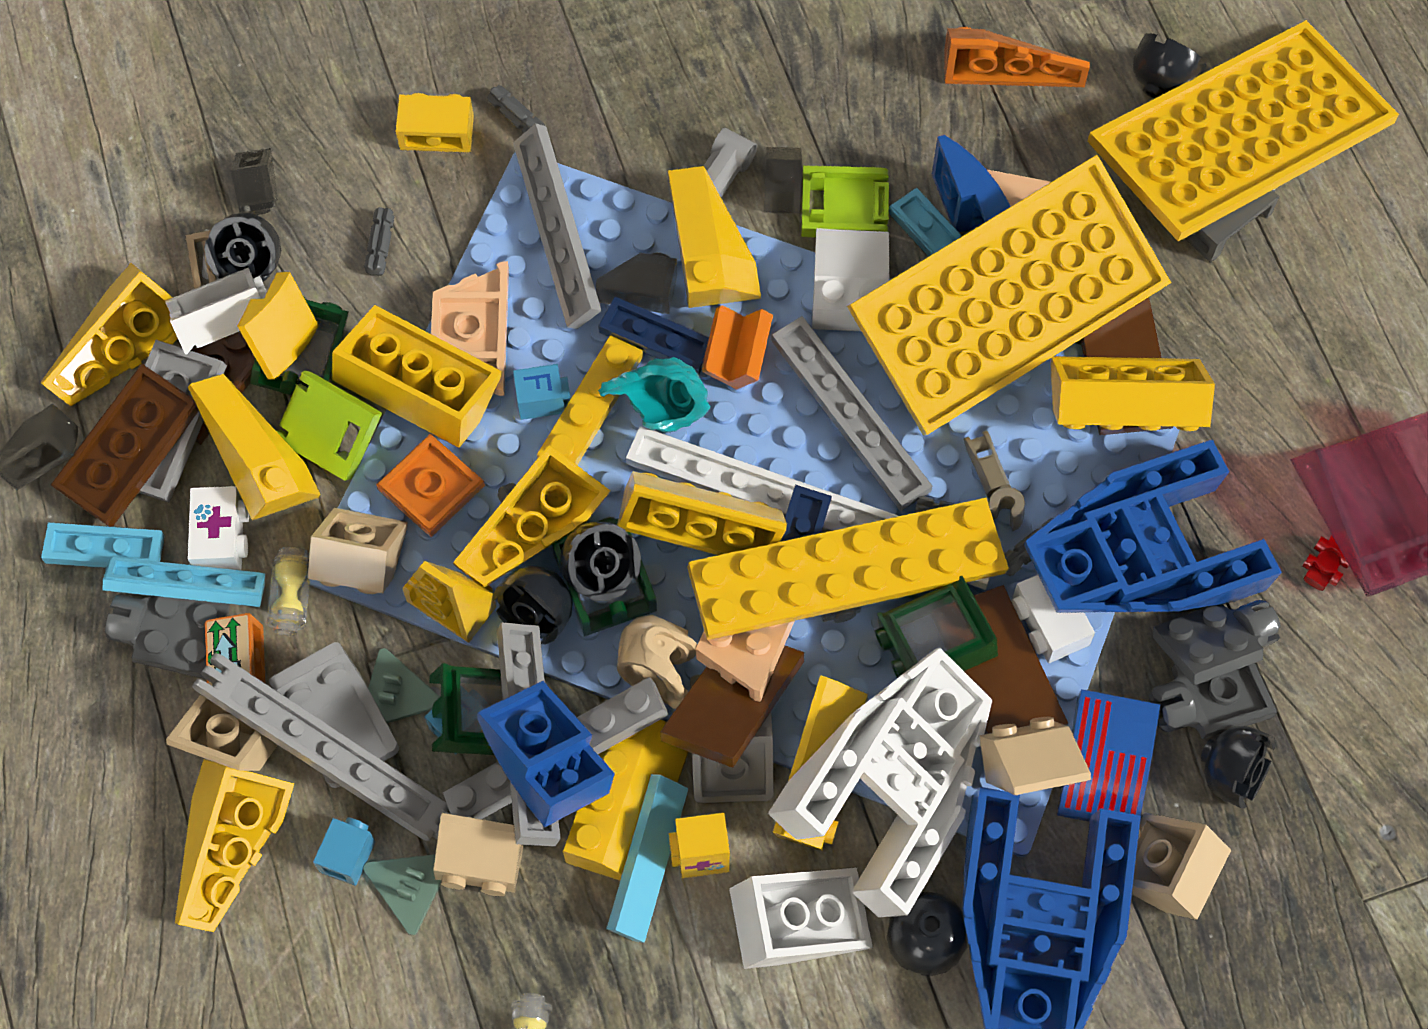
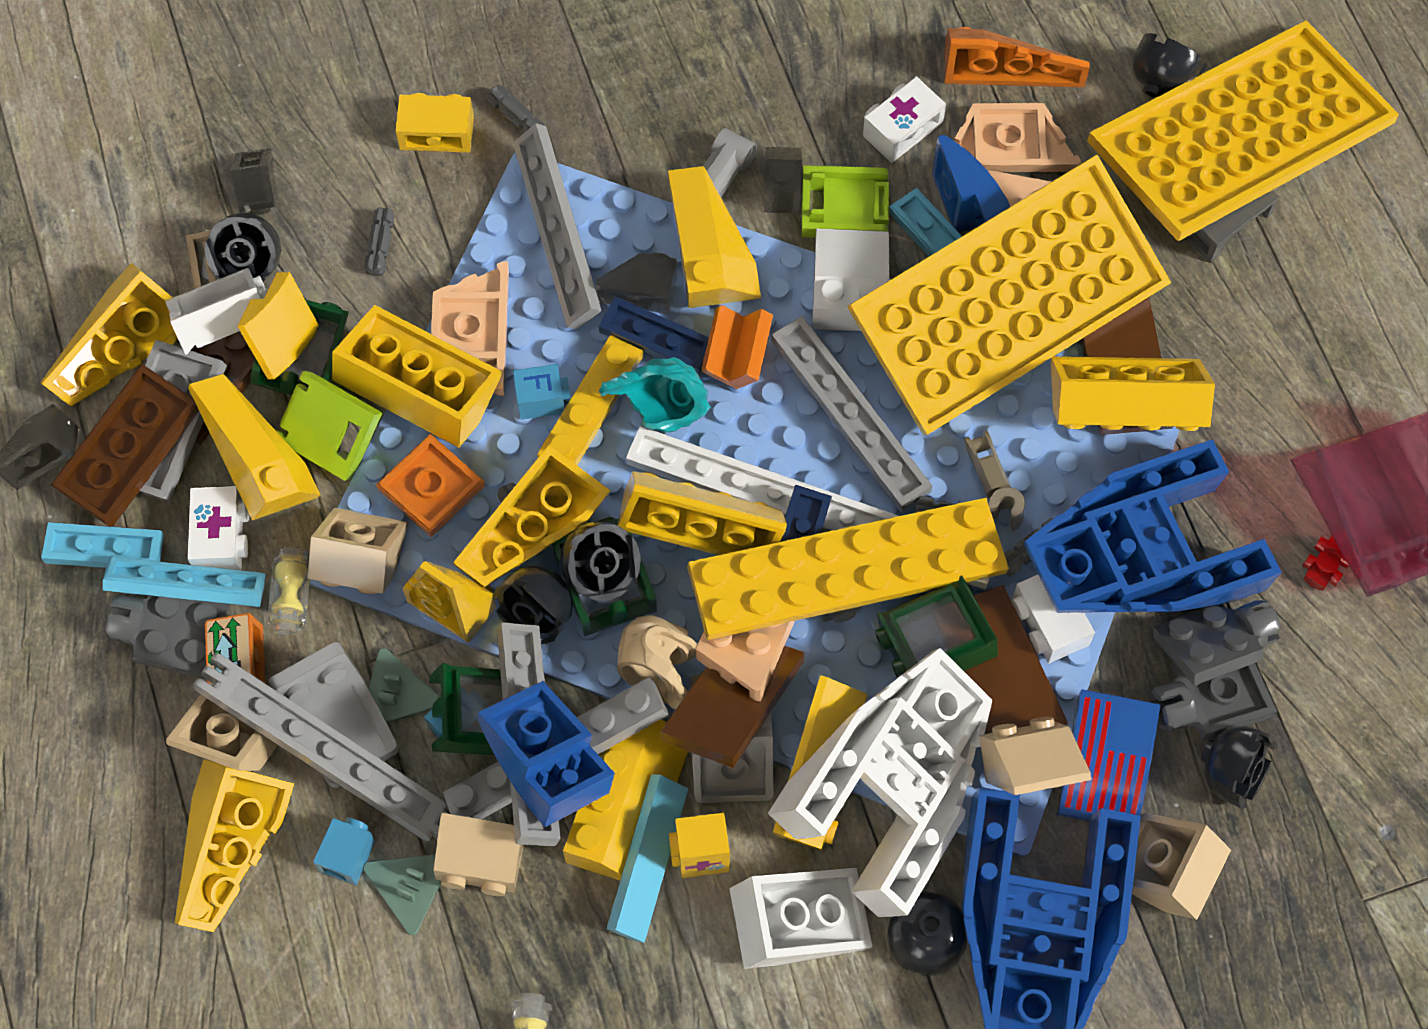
none -> white brick [863,77,946,163]
none -> light nougat wing [954,103,1081,172]

